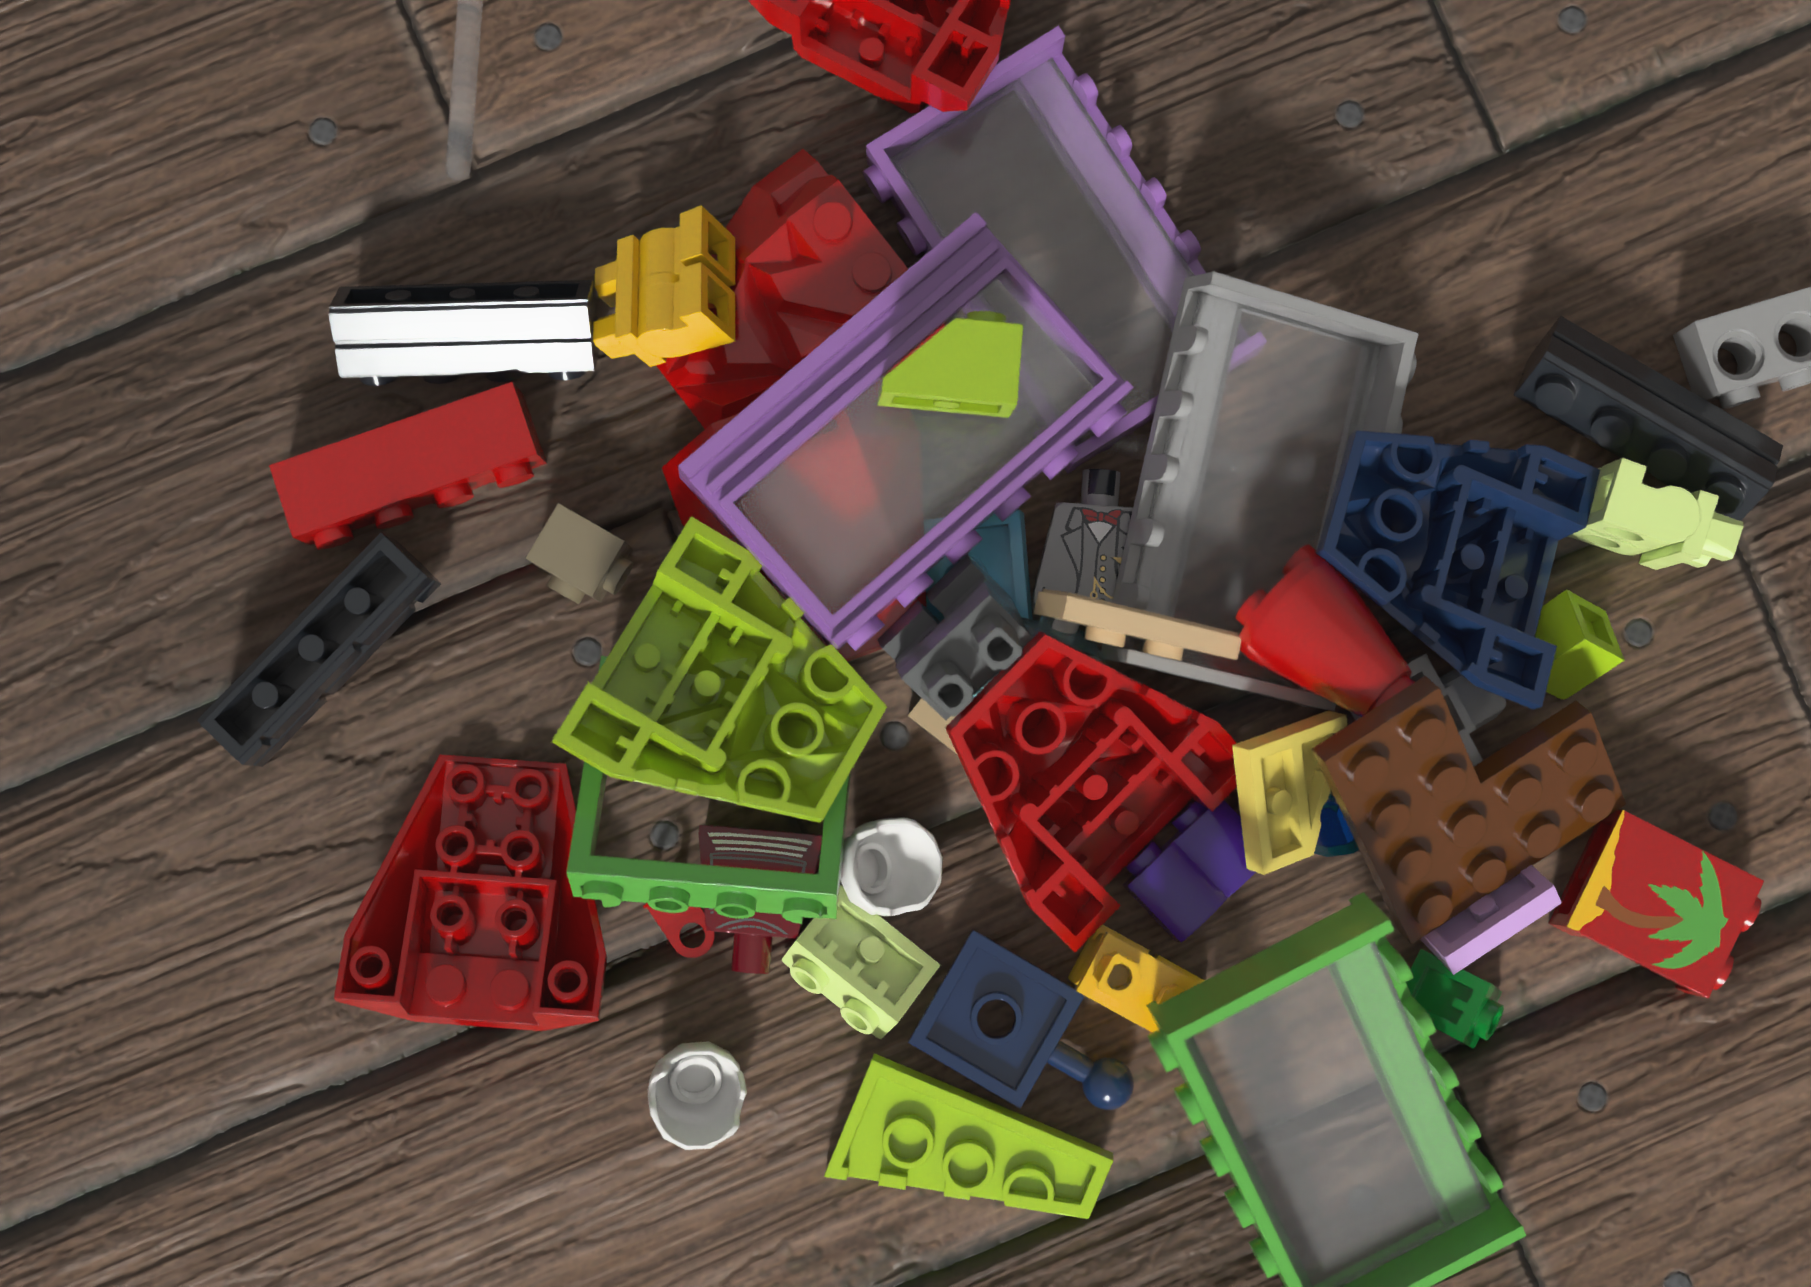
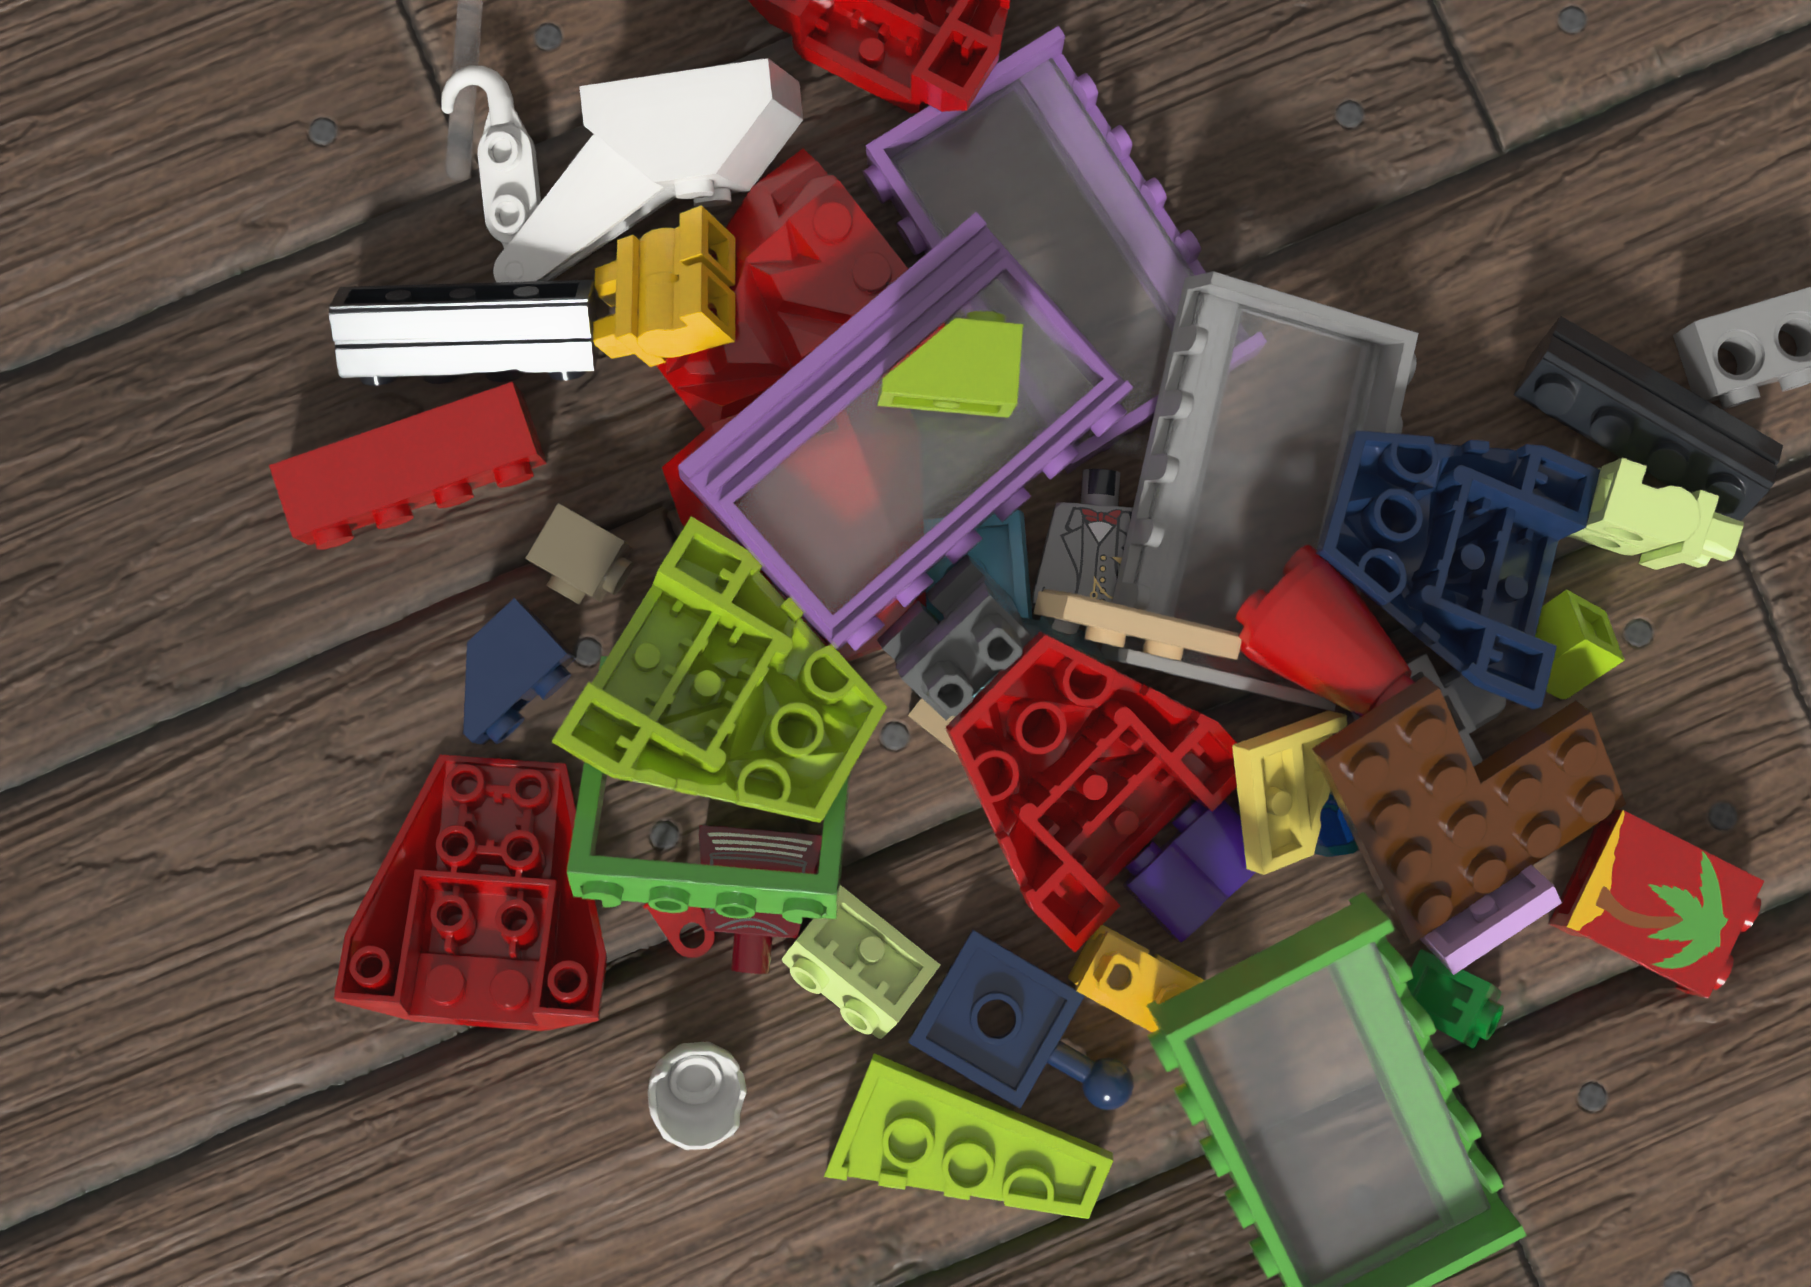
black brick [197,532,441,767] -> none
white hair [840,817,943,916] -> none
none -> white slope [441,58,803,282]
none -> dark blue slope [463,598,576,745]

